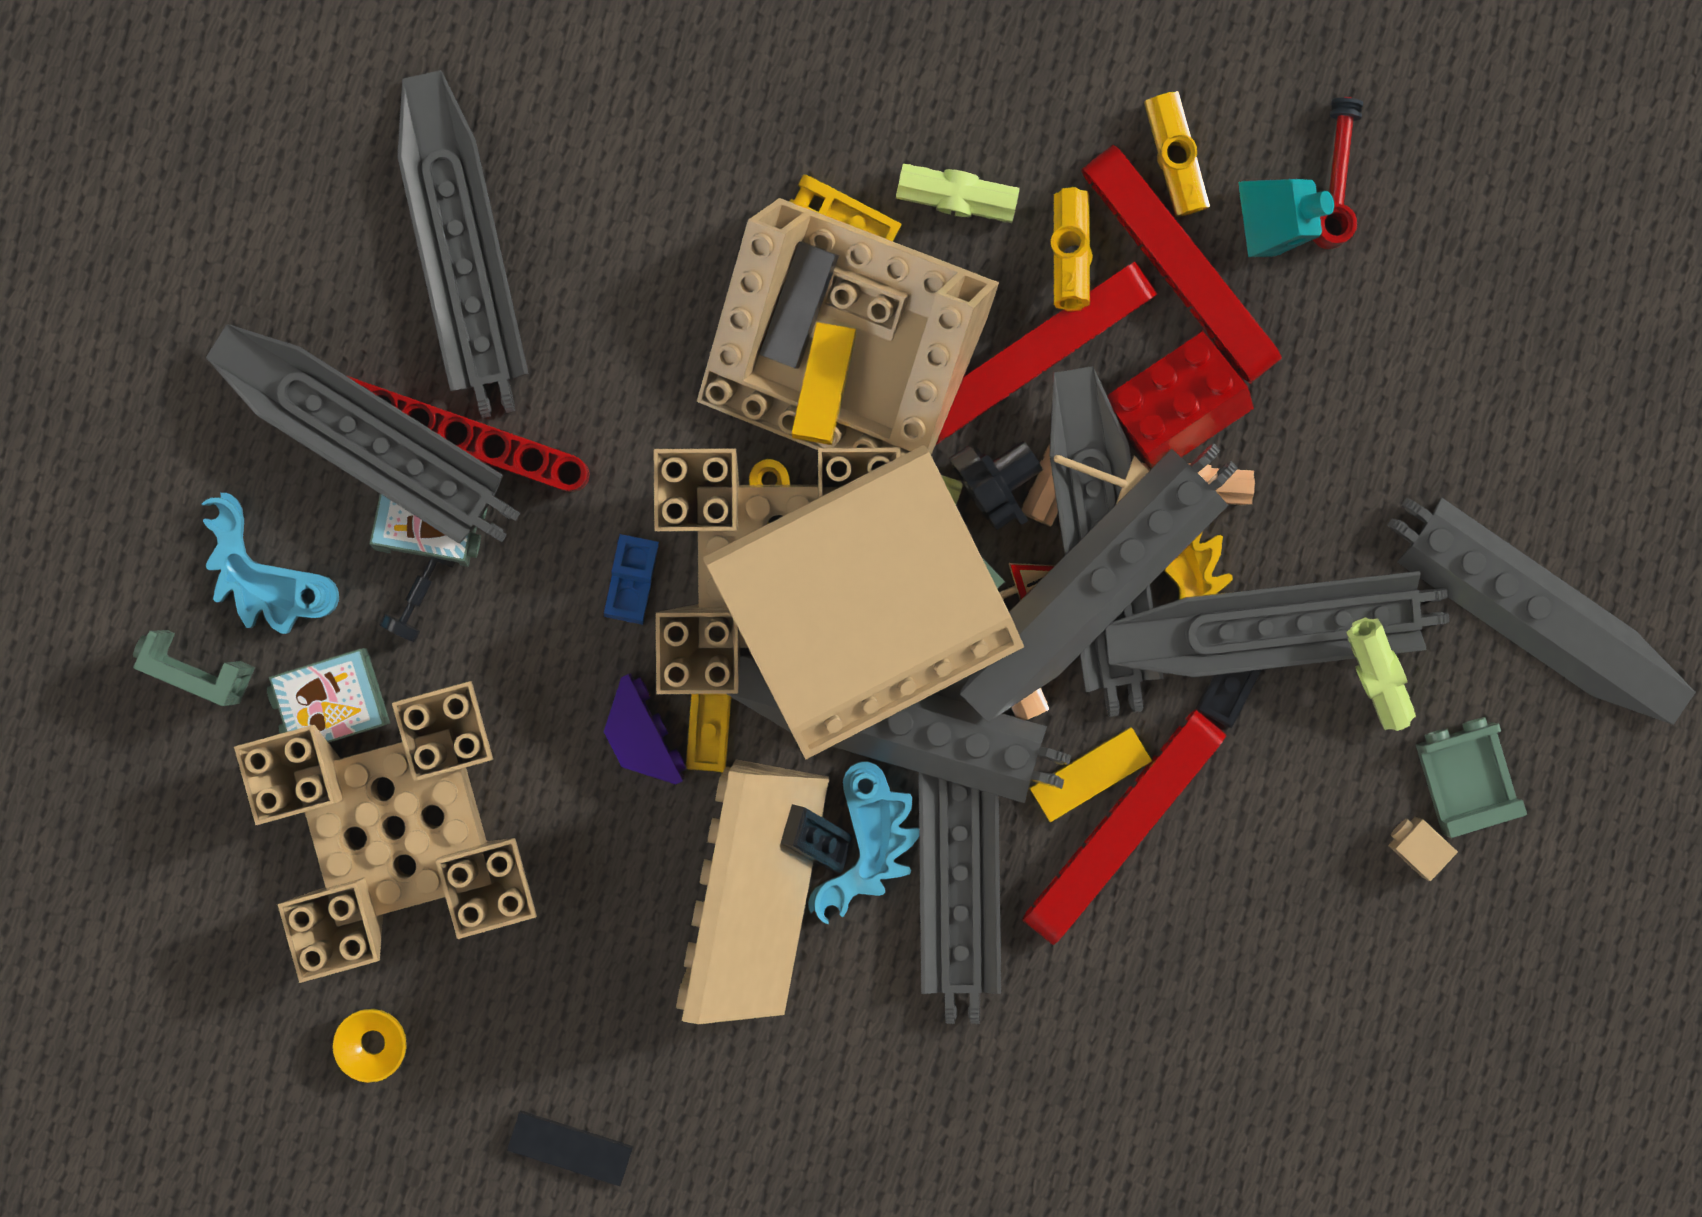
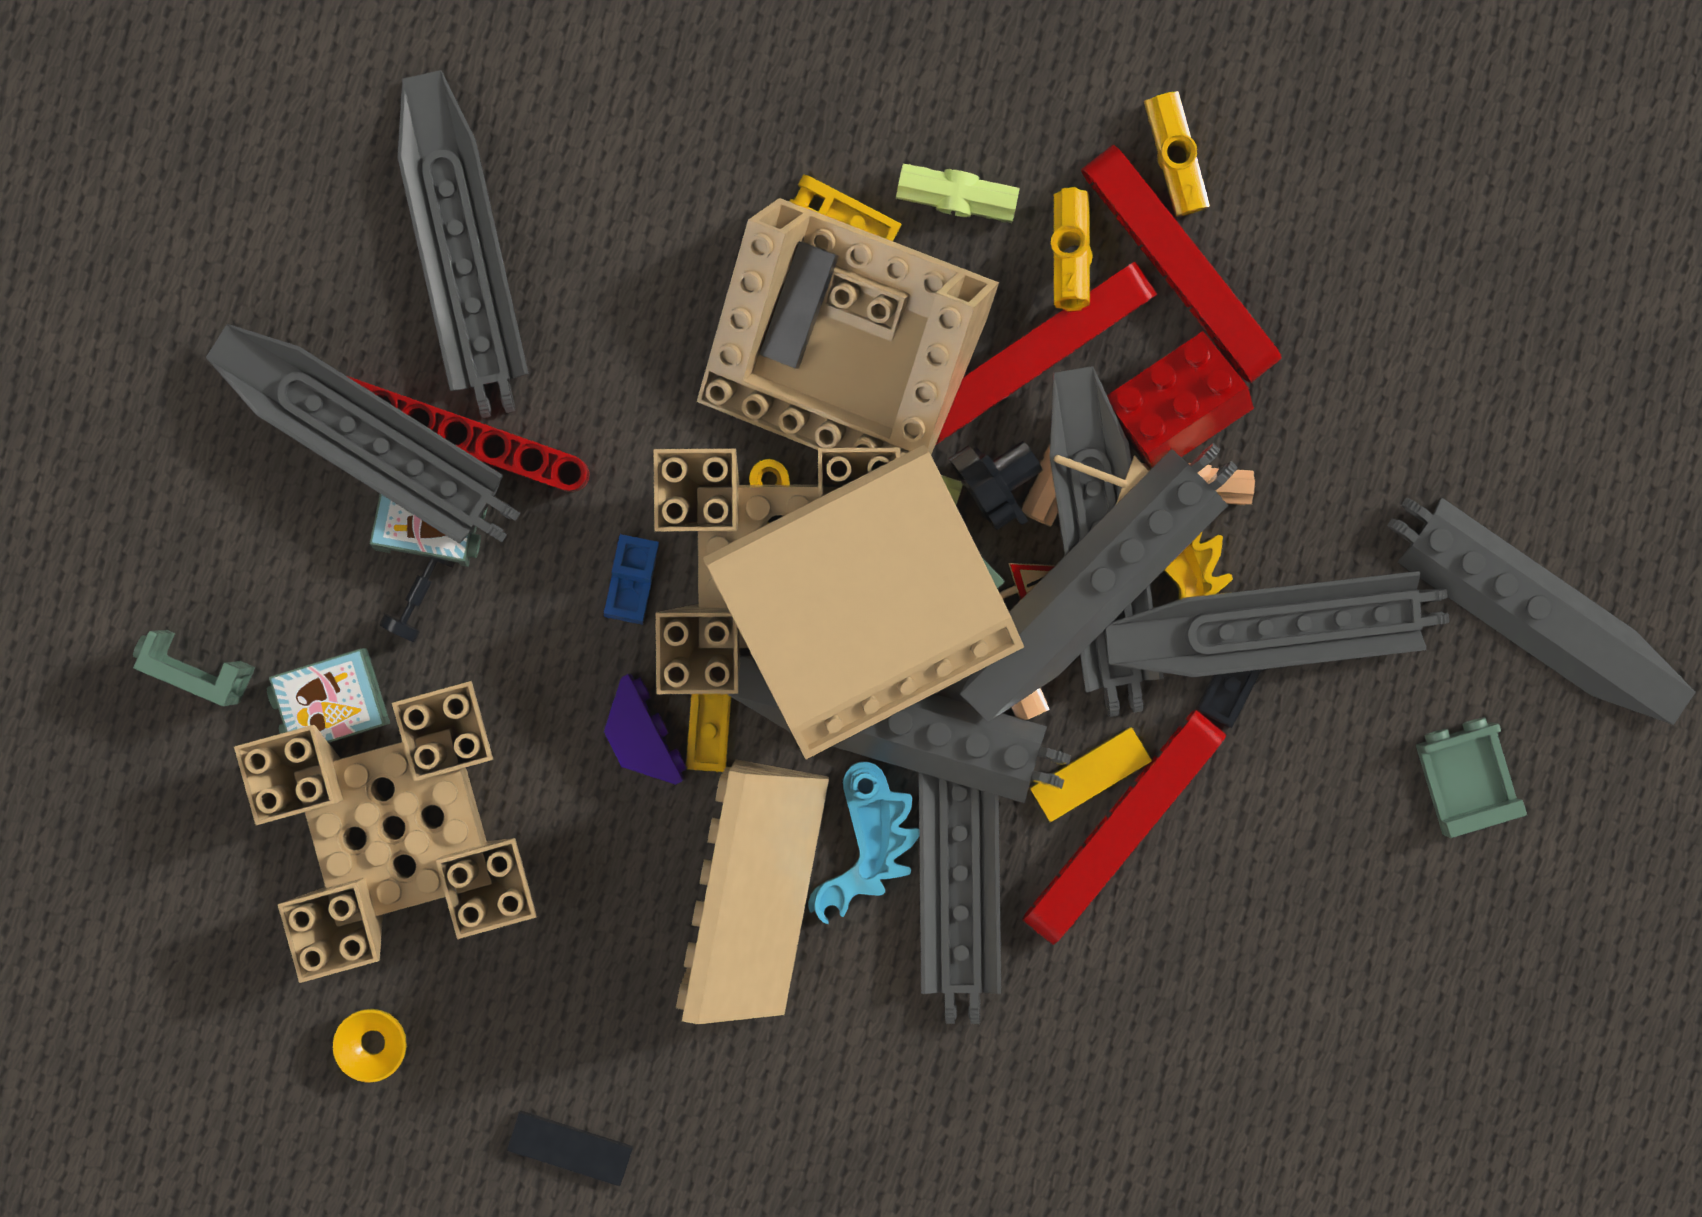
medium azure animal [202,493,339,634] -> none
black tile [781,804,852,873] -> none
yellow tile [791,322,856,445] -> none
teal torso [1238,179,1334,257] -> none
red piece [1313,97,1363,249] -> none
yellowish green piece [1346,617,1416,731] -> none
tan brick [1388,817,1458,881] -> none

